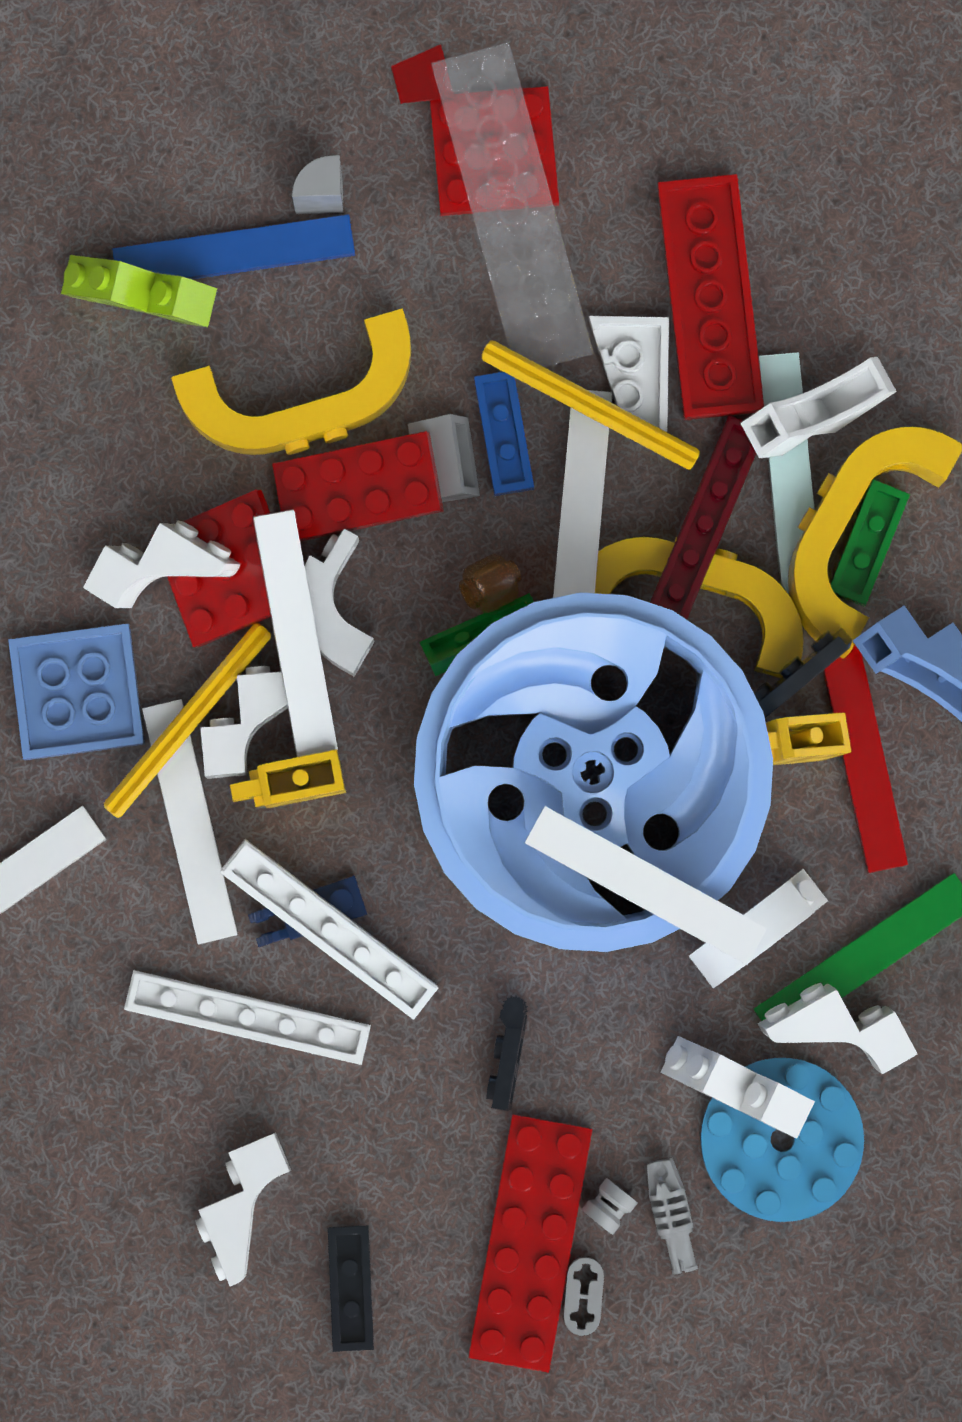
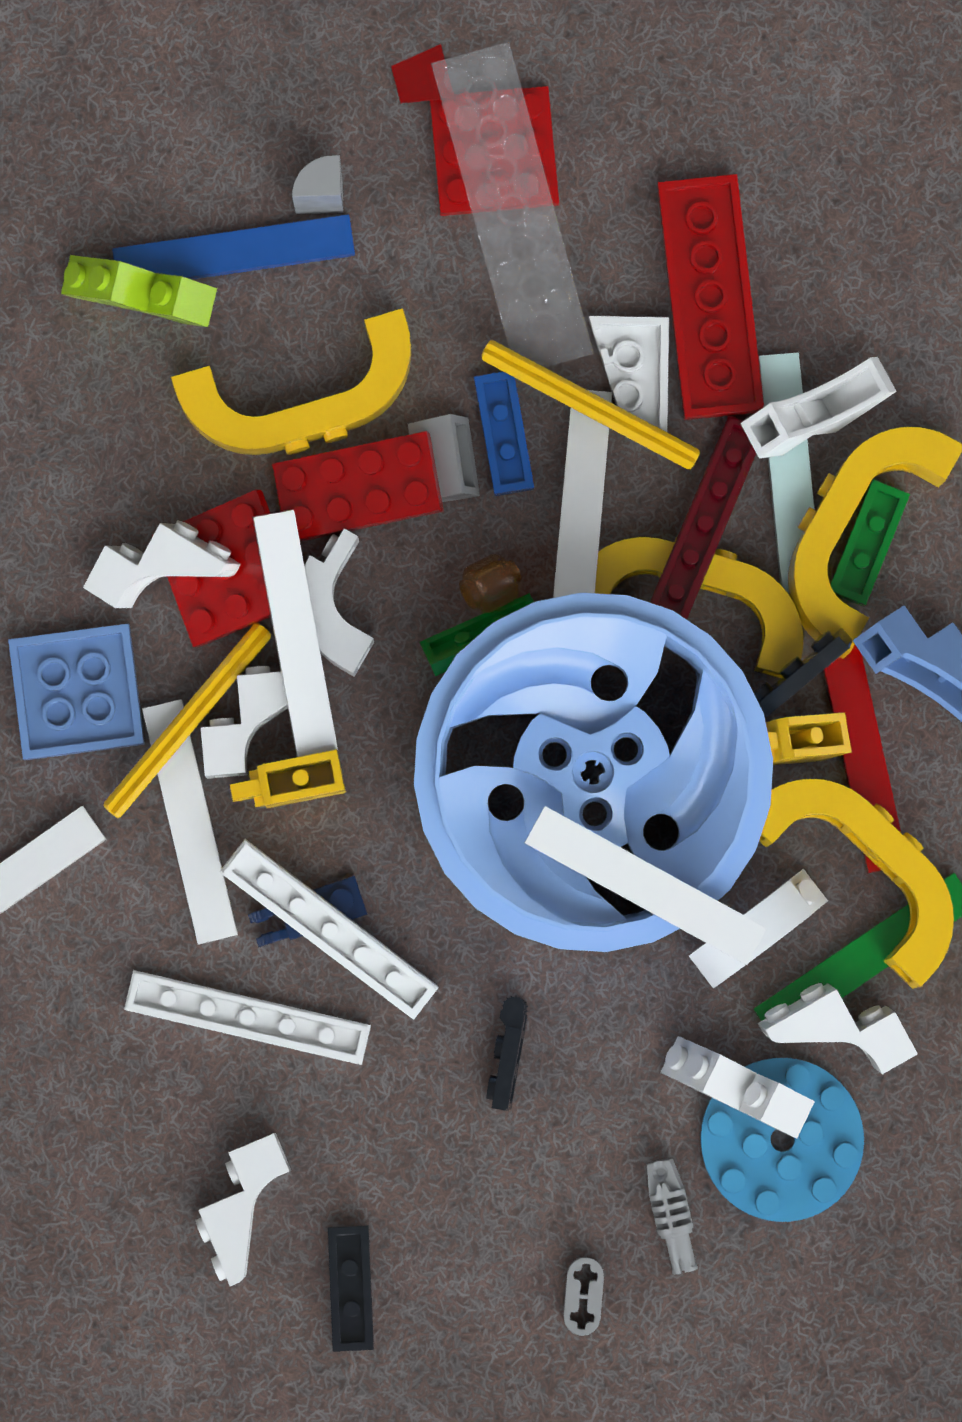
red plate [468,1114,593,1373] -> none
light grey wheel [581,1178,638,1235] -> none
none -> yellow arch [759,779,954,989]

